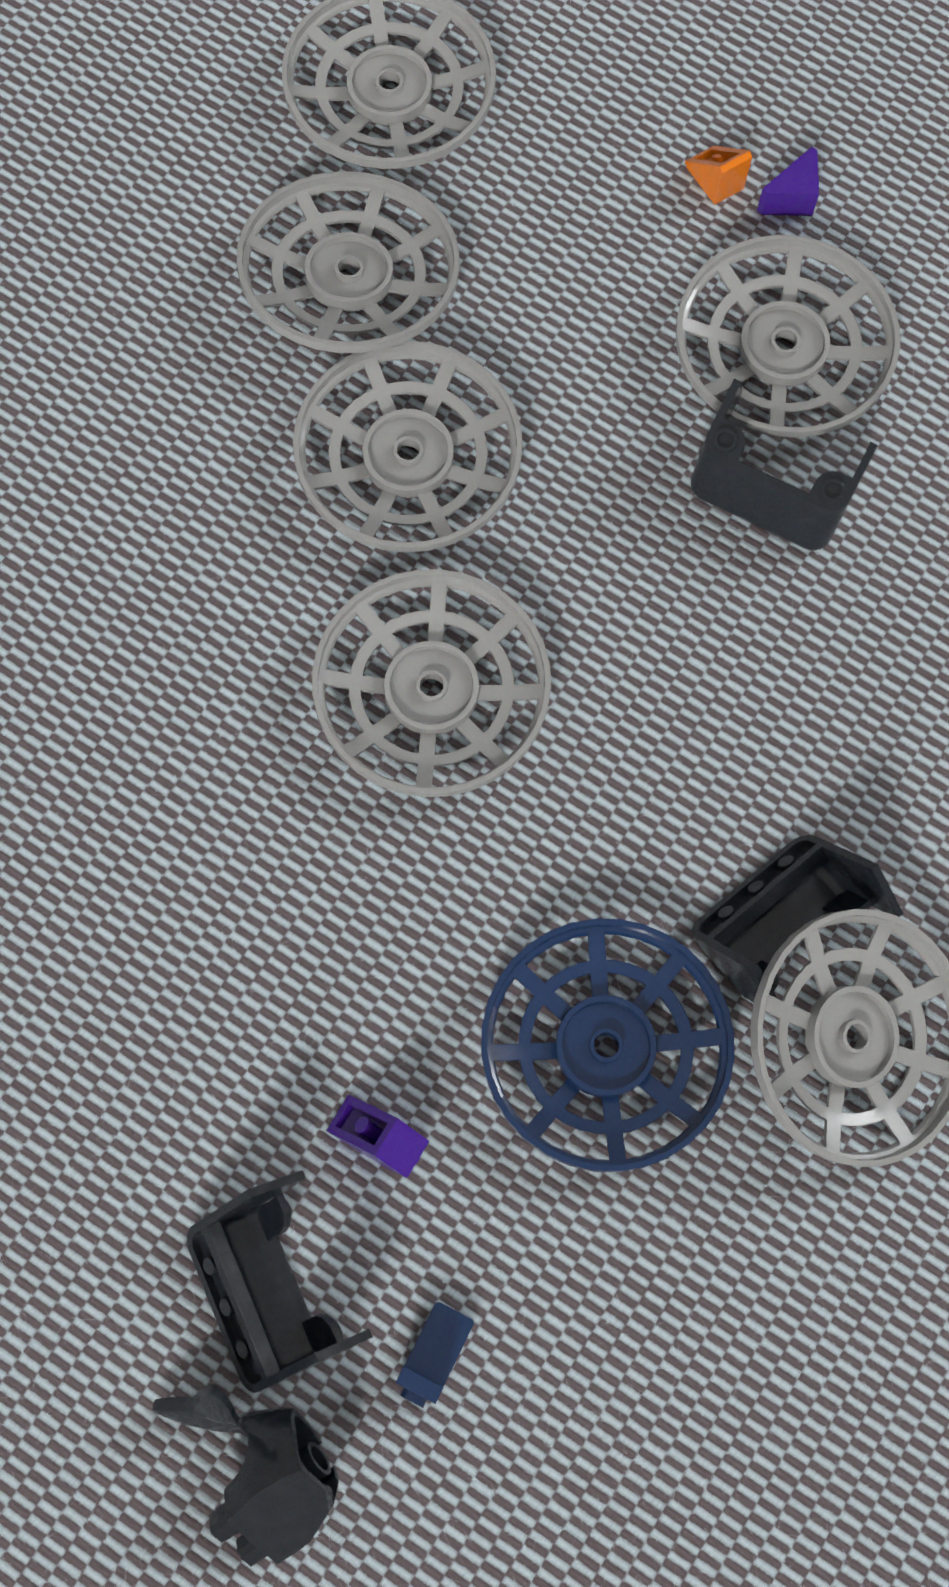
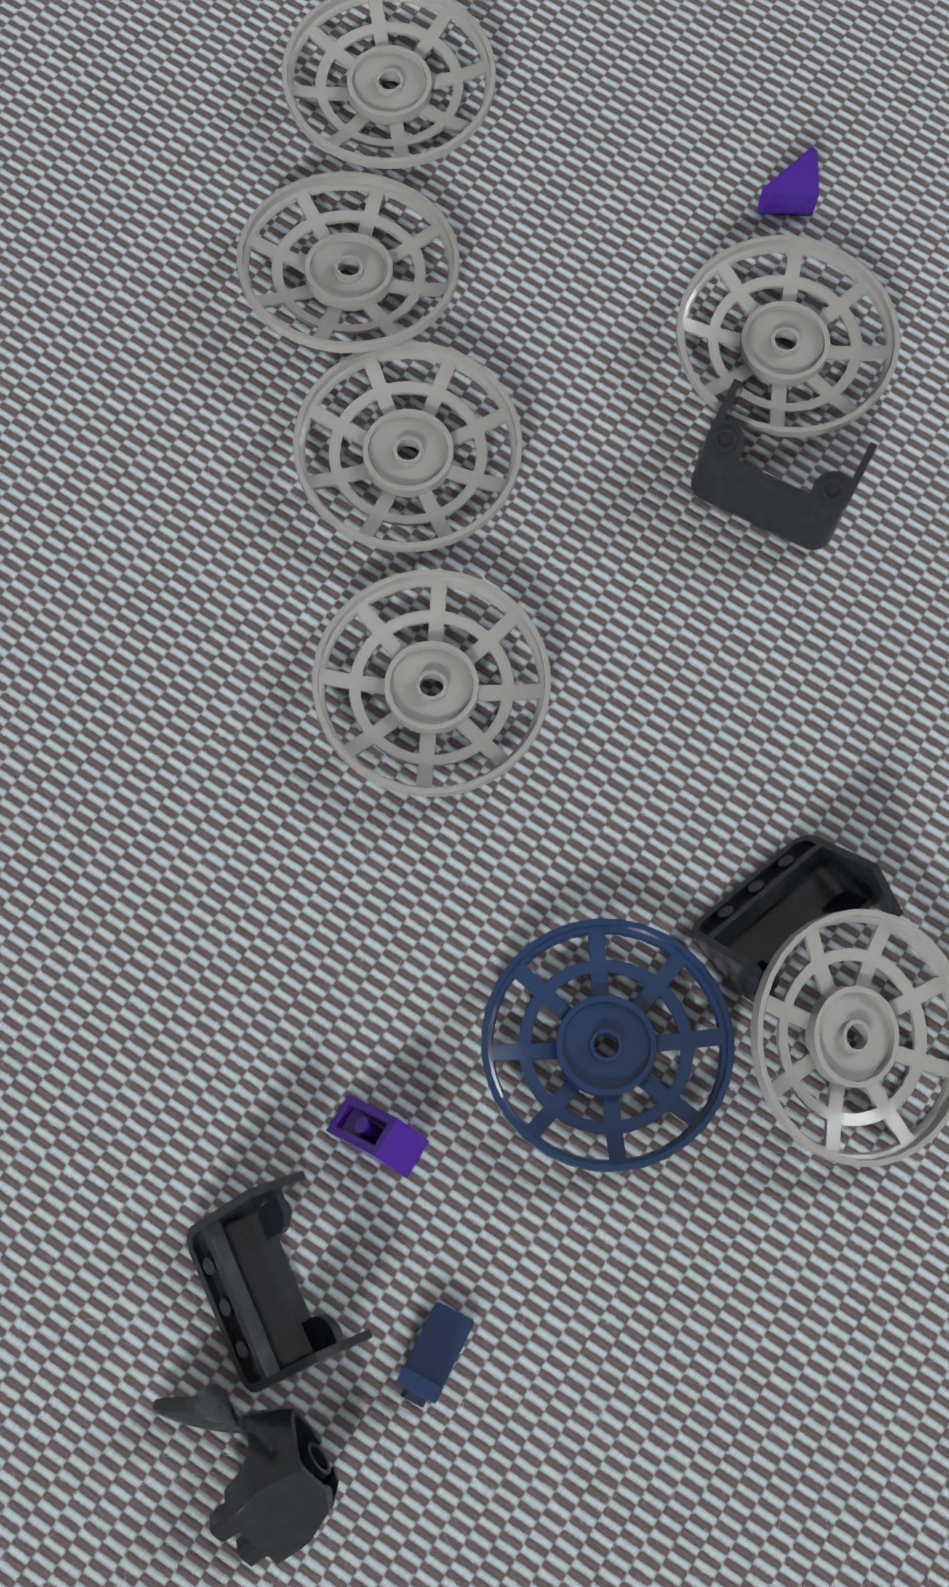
orange slope [685,146,752,205] -> none

